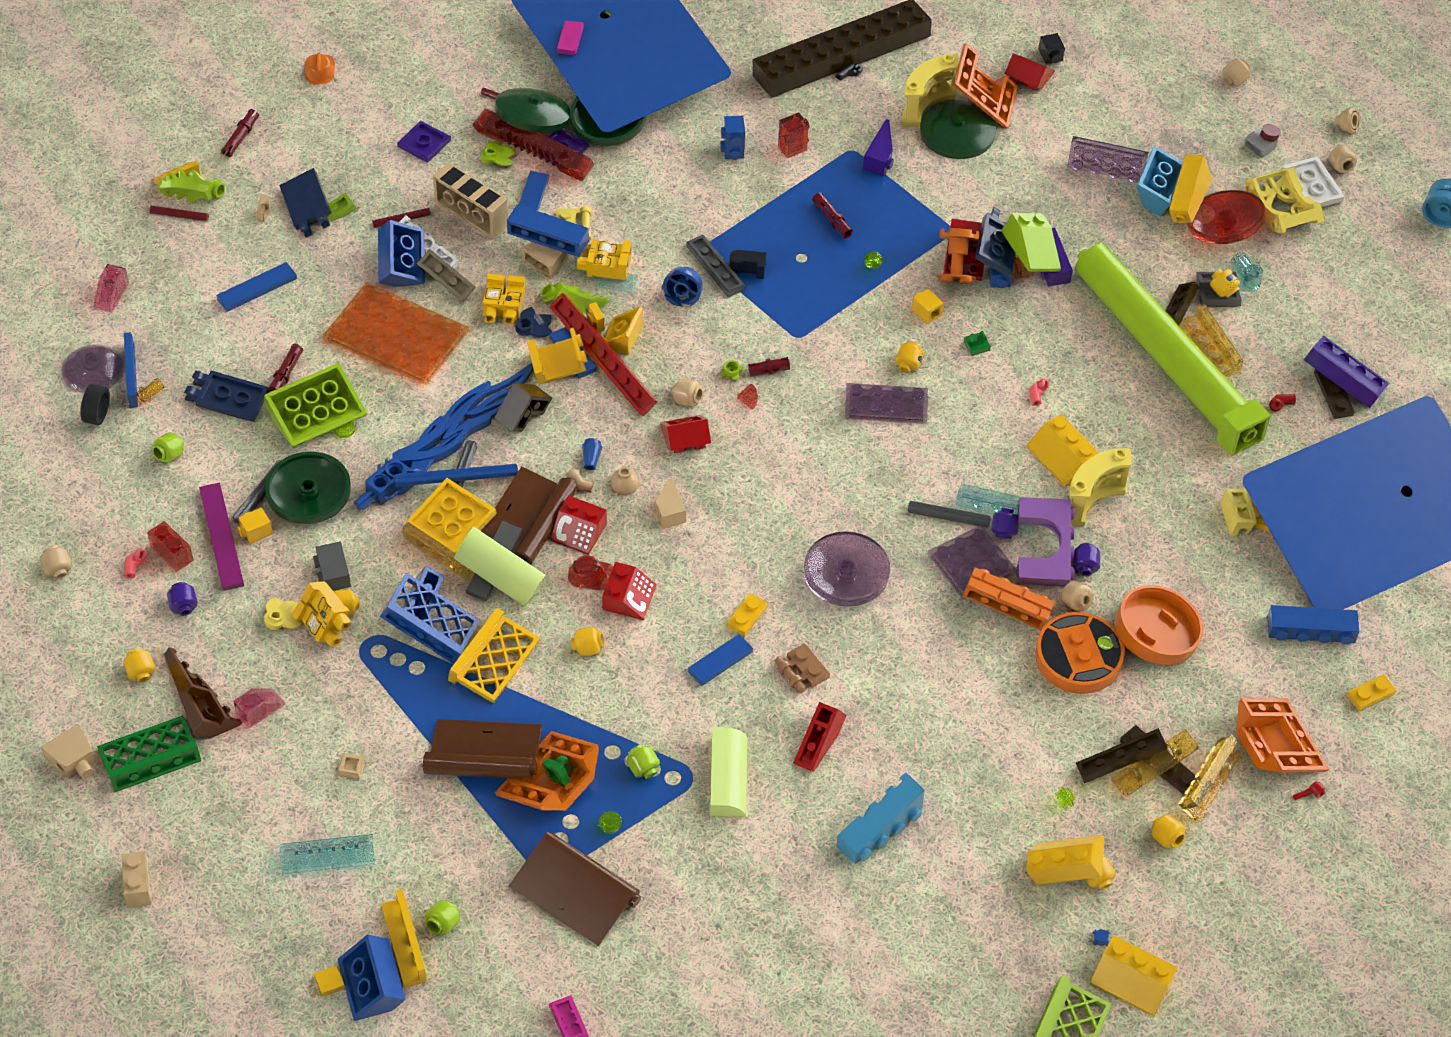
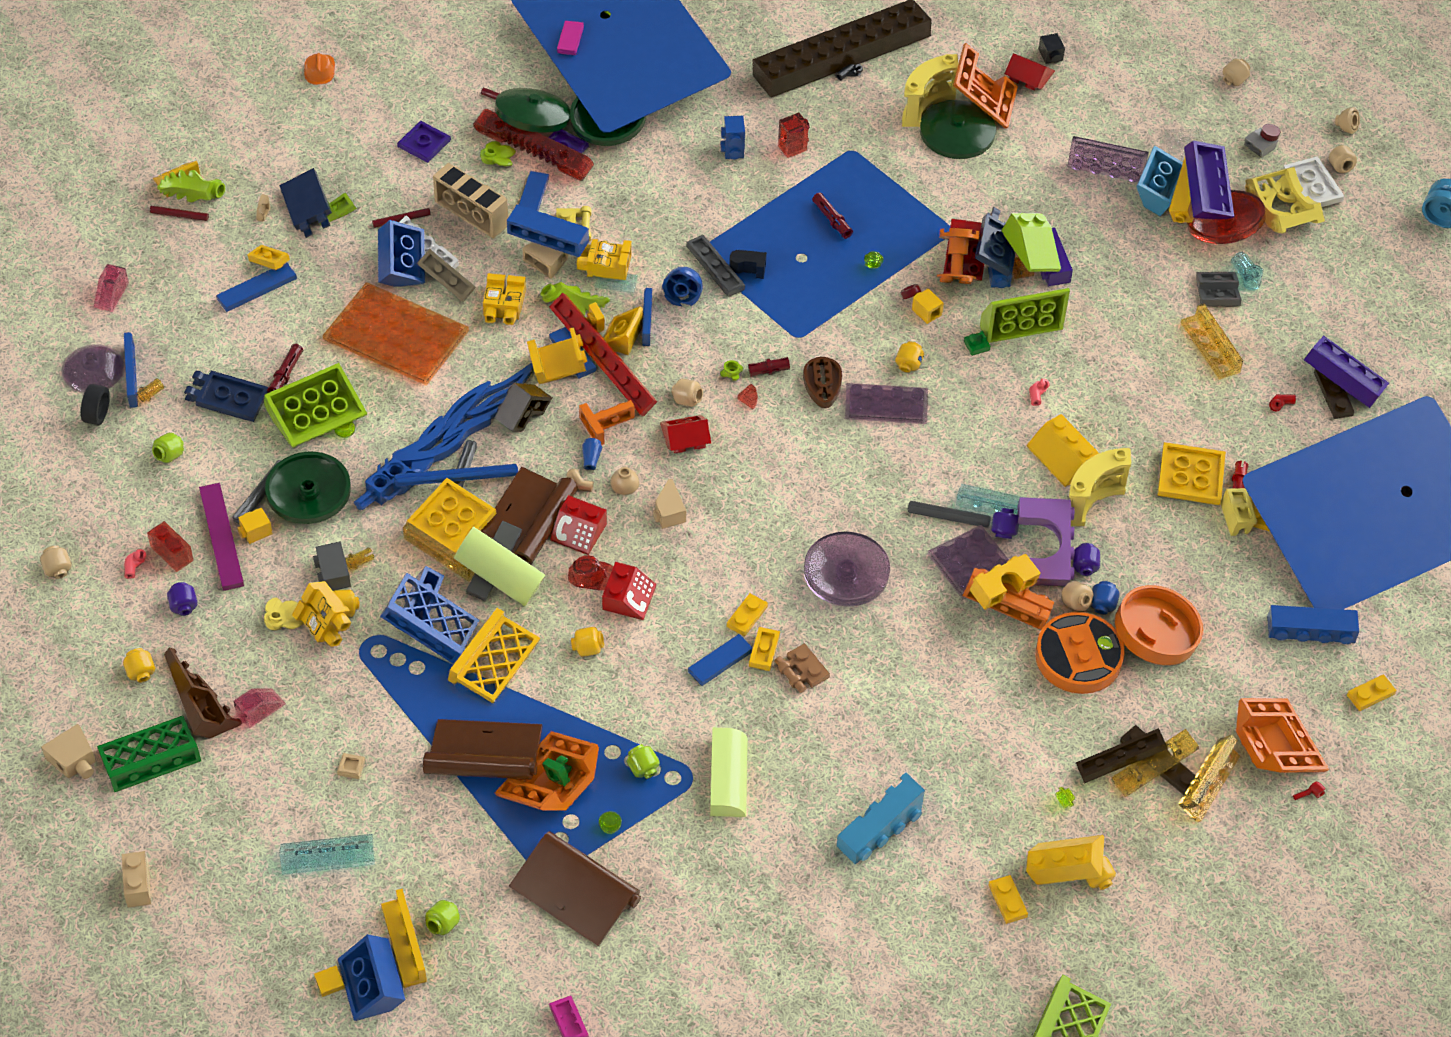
dark red pin [221,109,259,157] -> none
dark blue plate [515,307,552,338] -> none
red slope [793,702,847,772] -> none
dark purple slope [863,119,894,176] -> none
lime piece [1075,242,1271,456] -> none
yellow slope [1090,935,1178,1016] -> none
blue piece [1092,929,1110,946] -> none
yellow head [1151,815,1186,849] -> none
dark brown plate [1165,282,1199,326] -> none
yellow head [1210,268,1240,298] -> none
none -> yellow plate [247,245,290,270]
none -> clear yellow pin [345,547,374,570]
none -> orange bracket [579,400,635,445]
none -> blue tile [642,288,652,346]
none -> yellow plate [749,627,780,671]
none -> reddish brown piece [803,357,842,408]
none -> dark red tile [900,284,921,299]
none -> yellow arch [970,553,1041,610]
none -> lime slope [980,288,1070,343]
none -> yellow plate [988,875,1028,924]
none -> blue head [1091,581,1120,615]
none -> yellow plate [1157,442,1226,505]
none -> dark purple slope [1184,140,1234,219]
none -> red axle [1231,460,1249,489]

